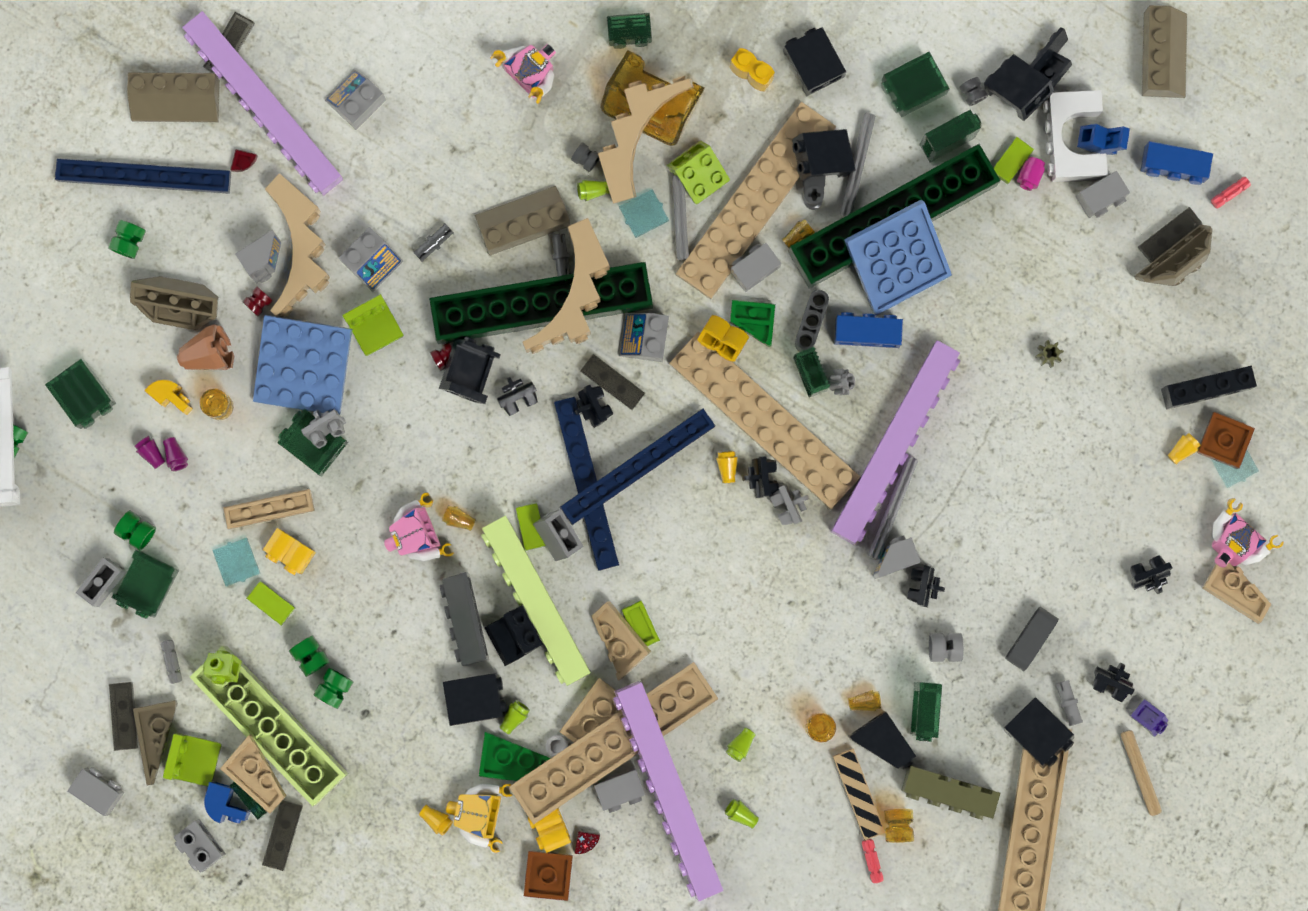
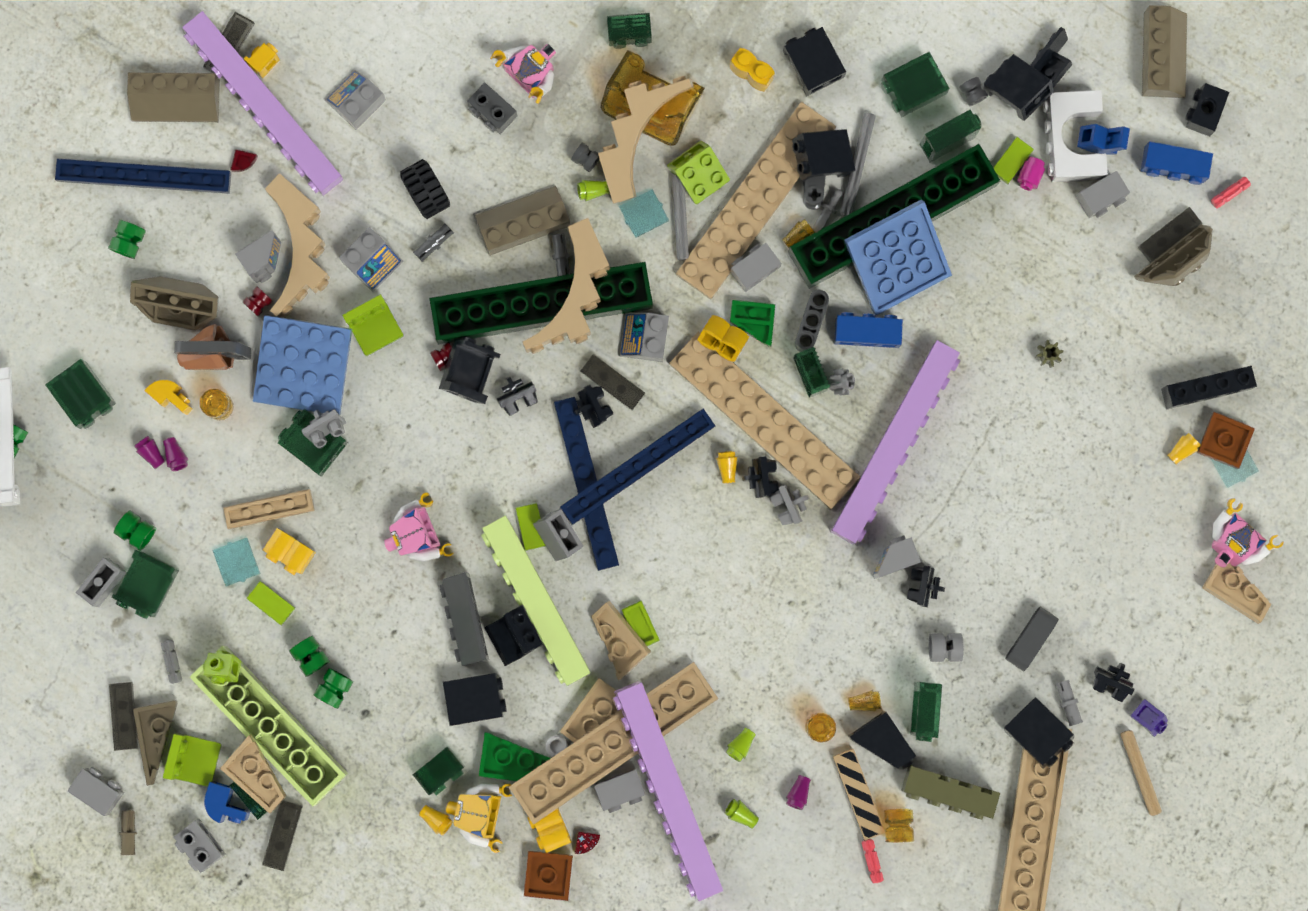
clear yellow cone [442,505,476,531] -> none
lime cone [499,700,530,734] -> none
light grey axle [868,456,918,559] -> none
black hips [1130,555,1173,594] -> none
none -> dark tan axle [119,810,137,855]
none -> dark grey beam [174,341,251,360]
none -> yellow brick [243,42,280,79]
none -> black tyre [400,159,450,219]
none -> clear green brick [413,746,465,796]
none -> dark grey brick [467,82,518,135]
none -> magenta cone [786,775,811,810]
none -> light grey piece [813,190,842,233]
none -> black brick [1185,83,1230,137]

